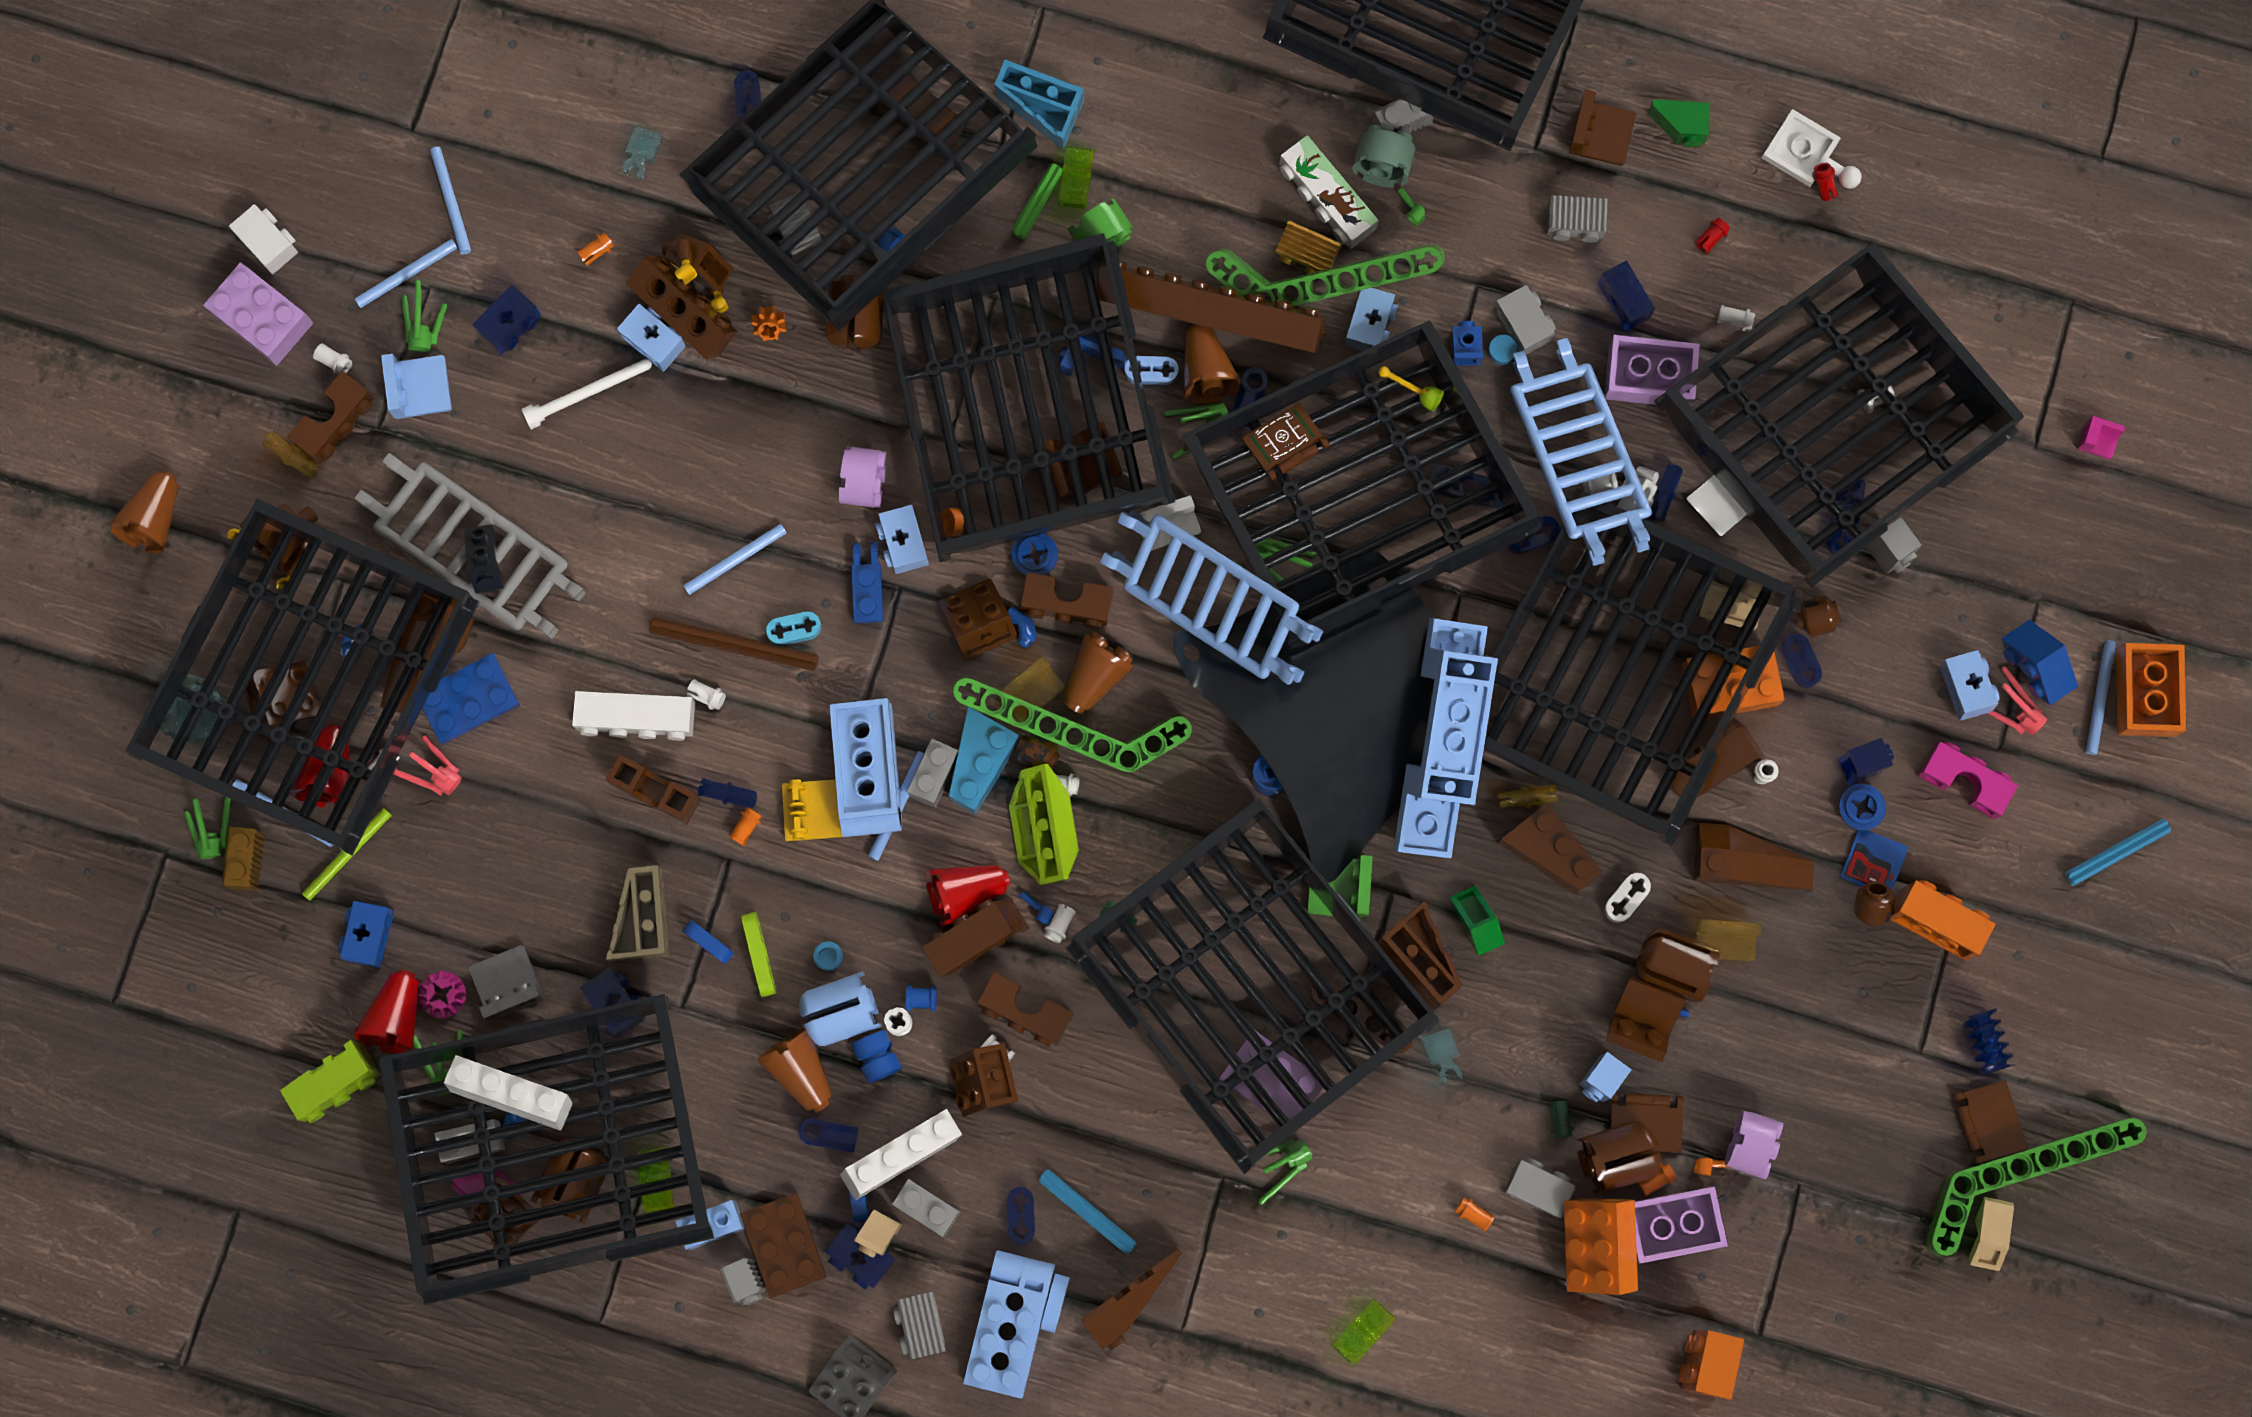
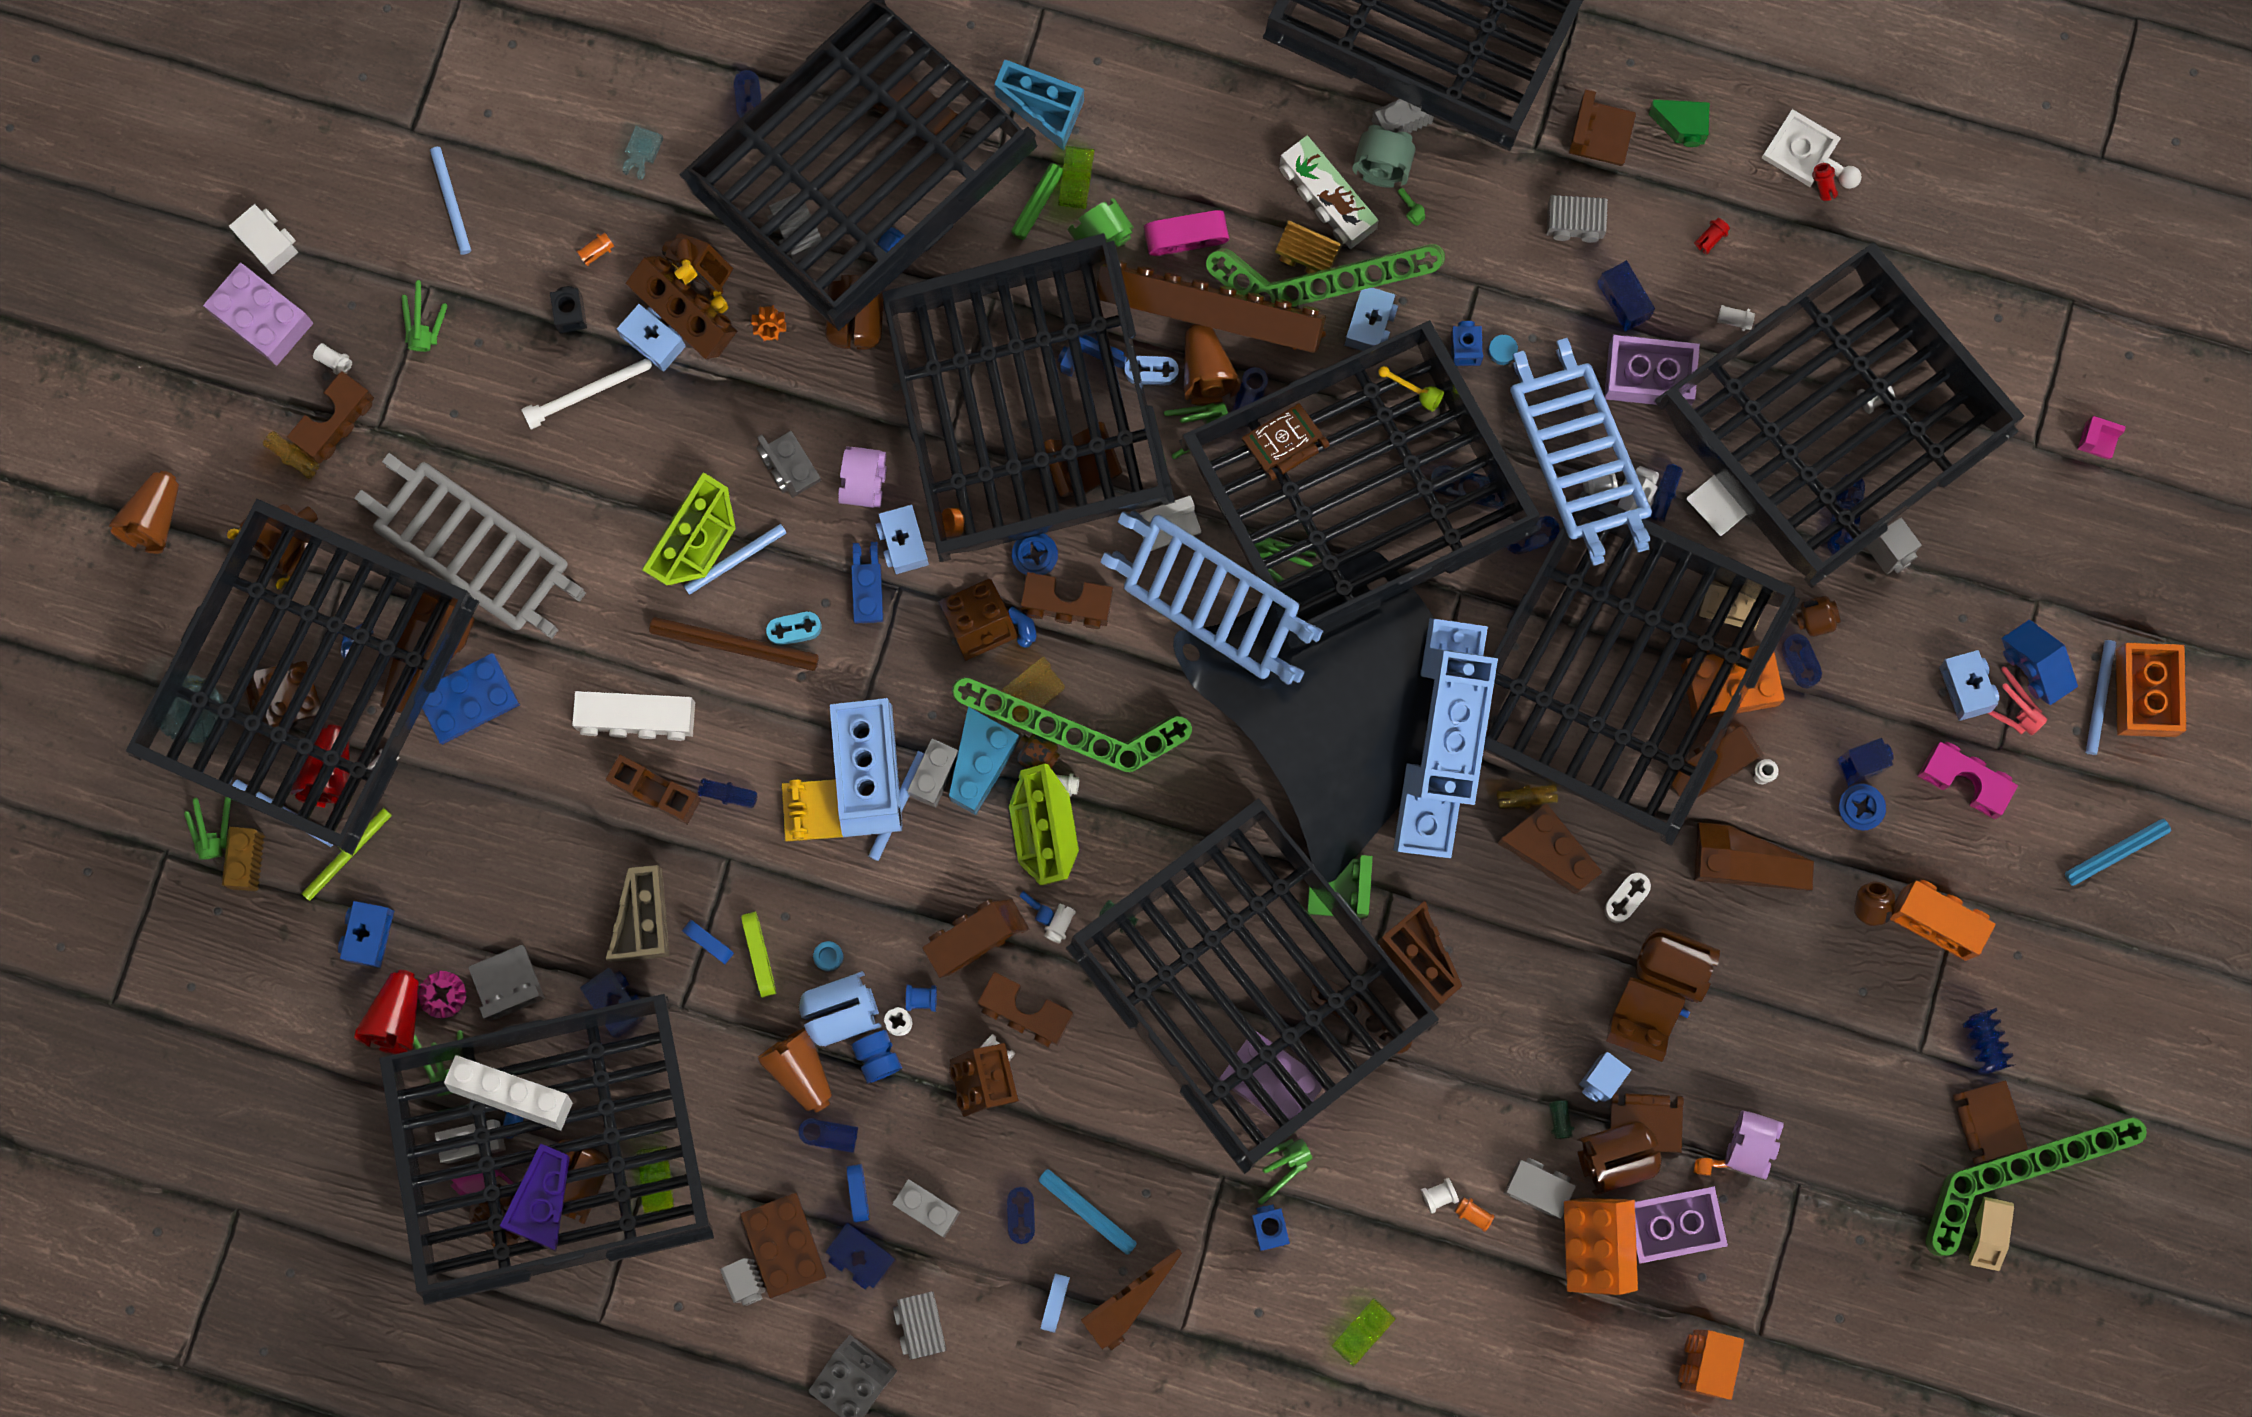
lime wedge [280,1040,382,1123] -> none
light blue bar [355,239,457,308] -> none
light blue bracket [381,354,452,419] -> none
coral plant [394,735,462,796] -> none
black bracket [464,524,504,594] -> none
clear blue brick [472,285,541,355] -> none
light blue brick [676,1200,745,1250] -> none
white pin [686,679,726,710] -> none
orange pin [729,807,762,846] -> none
white brick [840,1109,962,1200] -> none
tan slope [854,1210,902,1258] -> none
red cone [925,865,1010,927] -> none
light blue hinge [963,1250,1055,1399] -> none
dark orange cone [1063,631,1134,715] -> none
blue wheel [1252,756,1284,797] -> none
clear light blue plate [1421,1028,1462,1084] -> none
green slope [1449,885,1505,956] -> none
light grey brick [1494,285,1556,354] -> none
orange pin [1638,1163,1677,1197] -> none
clear yellow panel [1696,919,1761,962] -> none
sticker [1840,830,1908,890] -> none
none -> dark purple wing [500,1143,570,1252]
none -> black brick [550,286,587,333]
none -> lime wedge [642,472,736,586]
none -> flat silver bracket [756,431,822,498]
none -> dark pink beam [1144,210,1229,256]
none -> blue brick [1251,1204,1290,1251]
none -> white bush [1421,1178,1459,1214]

